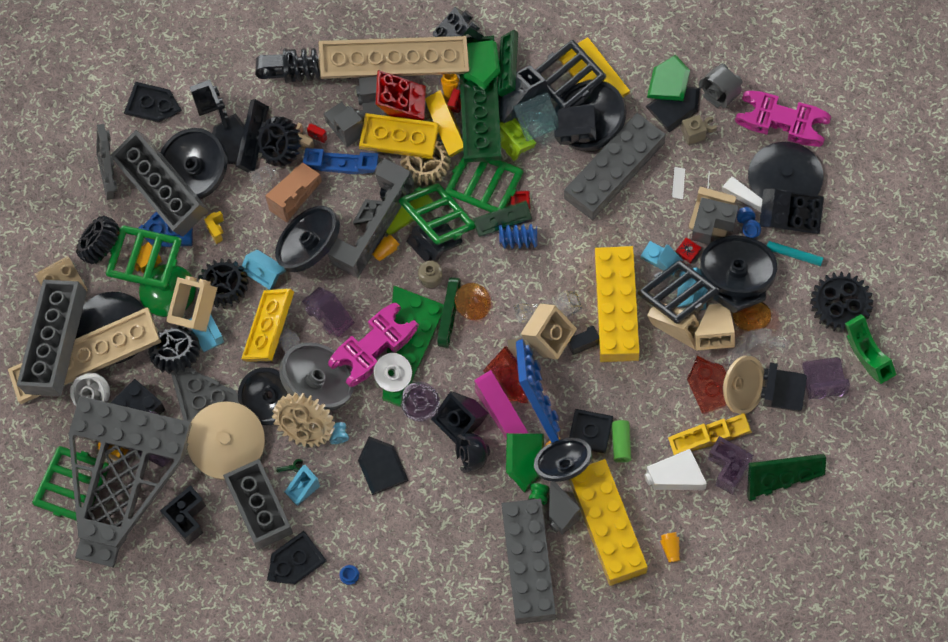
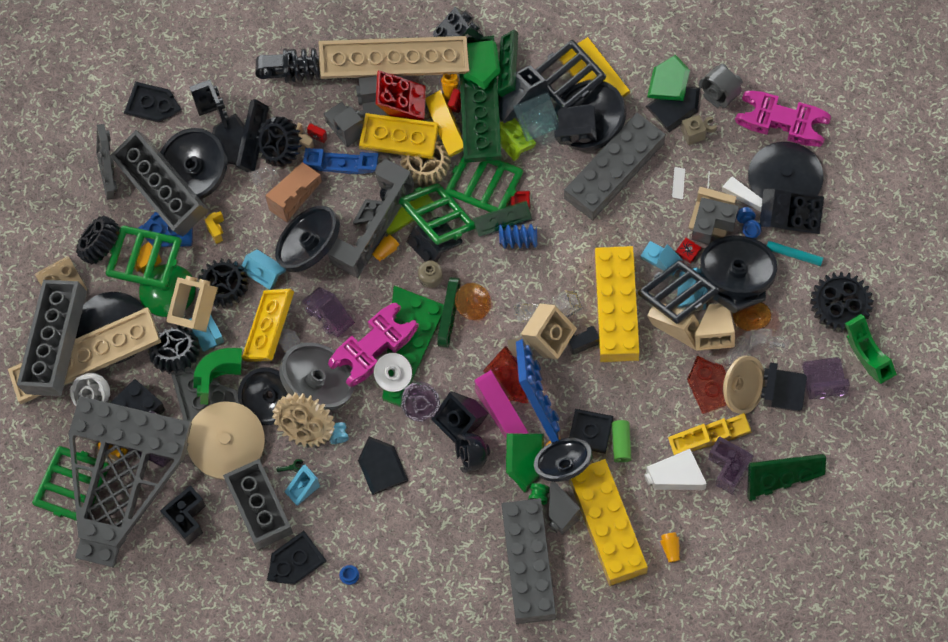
none -> green arch [193,348,242,405]

